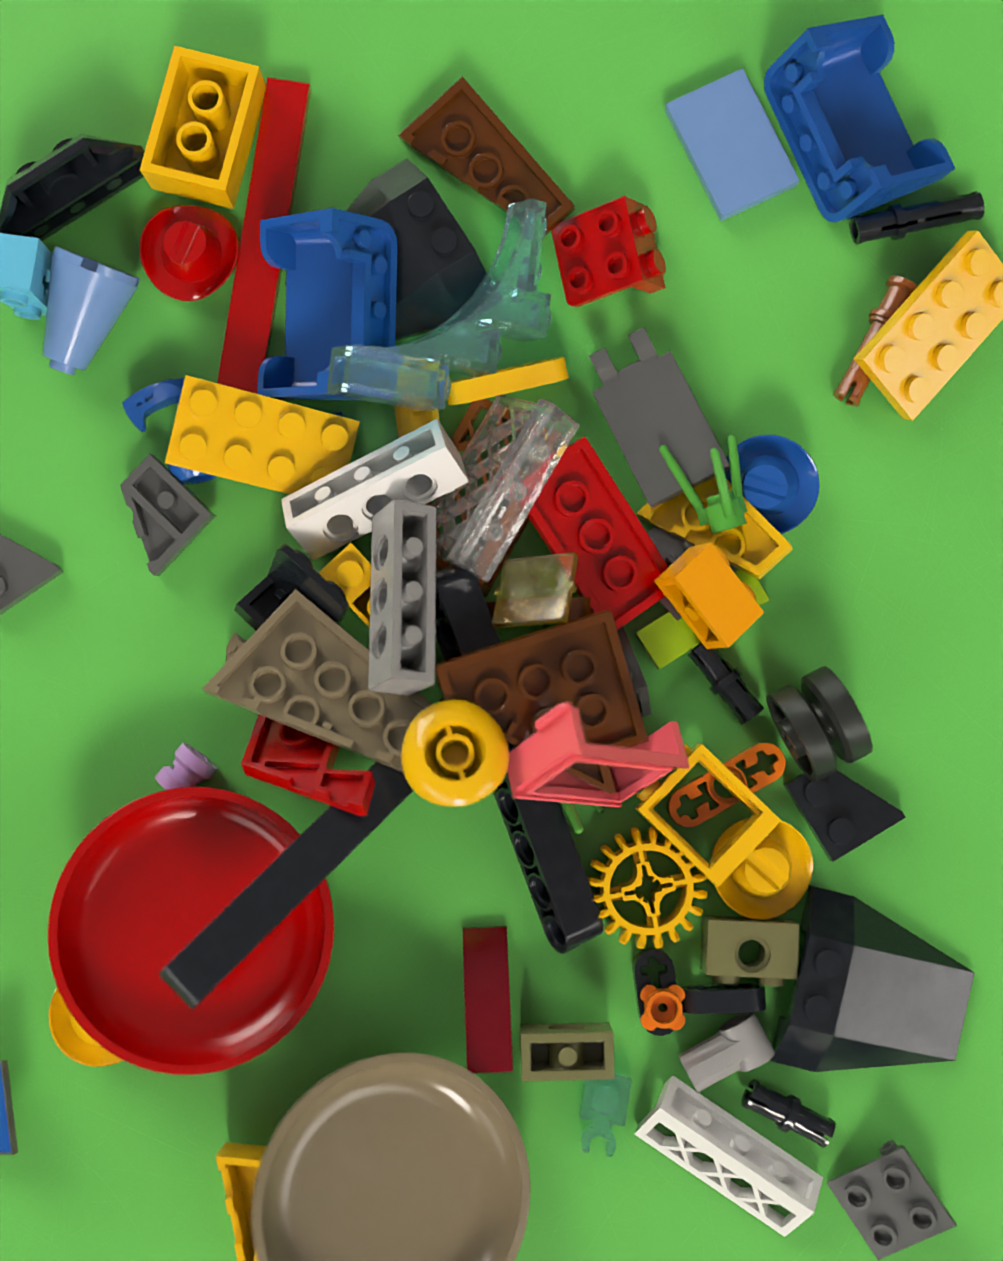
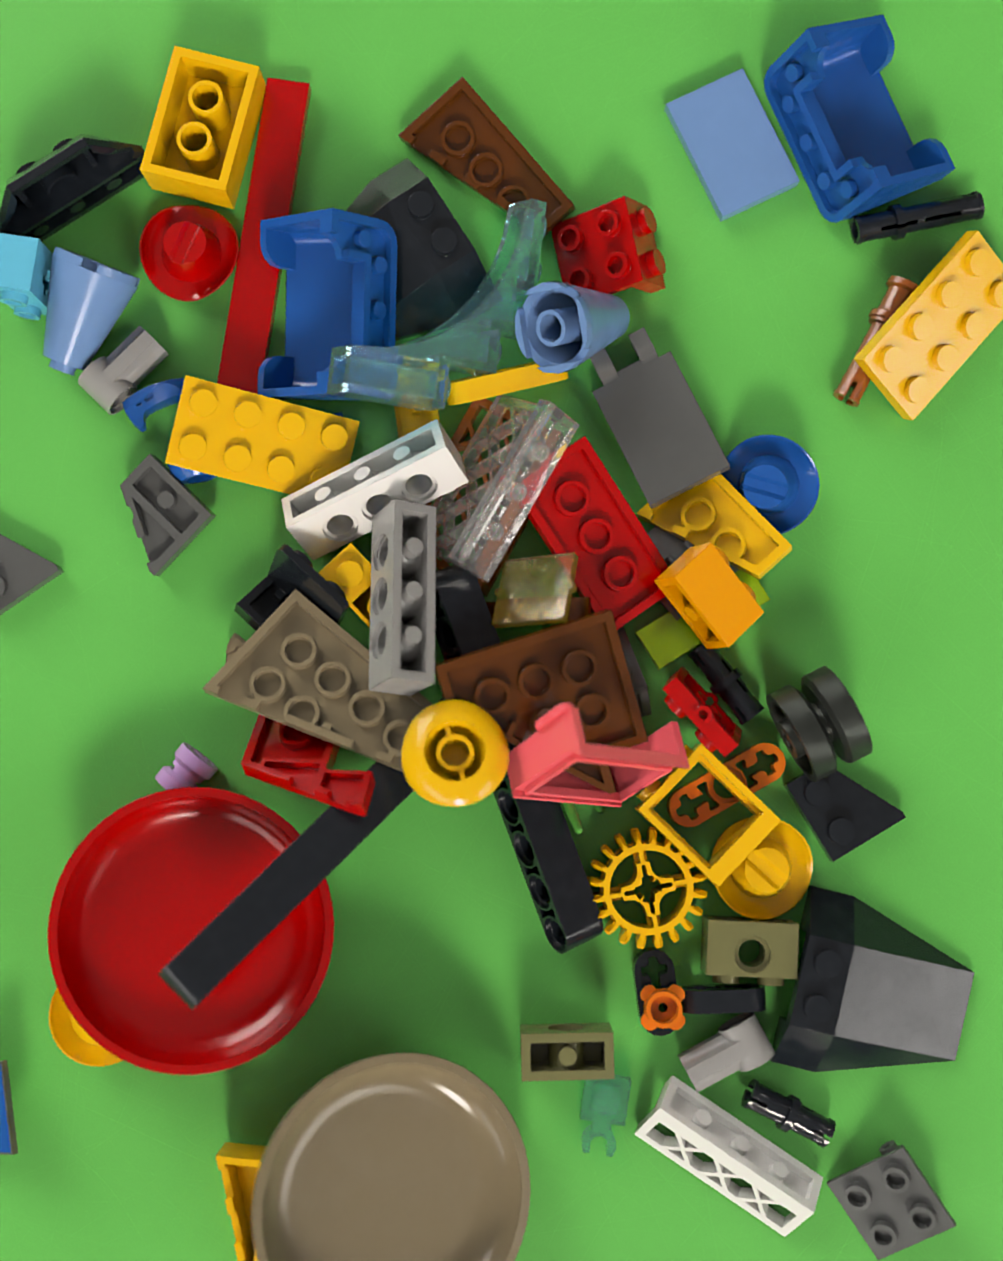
dark red slope [462,926,513,1074] -> none
bright green plant [659,435,748,534] -> none
none -> light grey piece [78,326,169,415]
none -> medium blue cone [515,281,630,374]
none -> red plate [662,666,742,757]

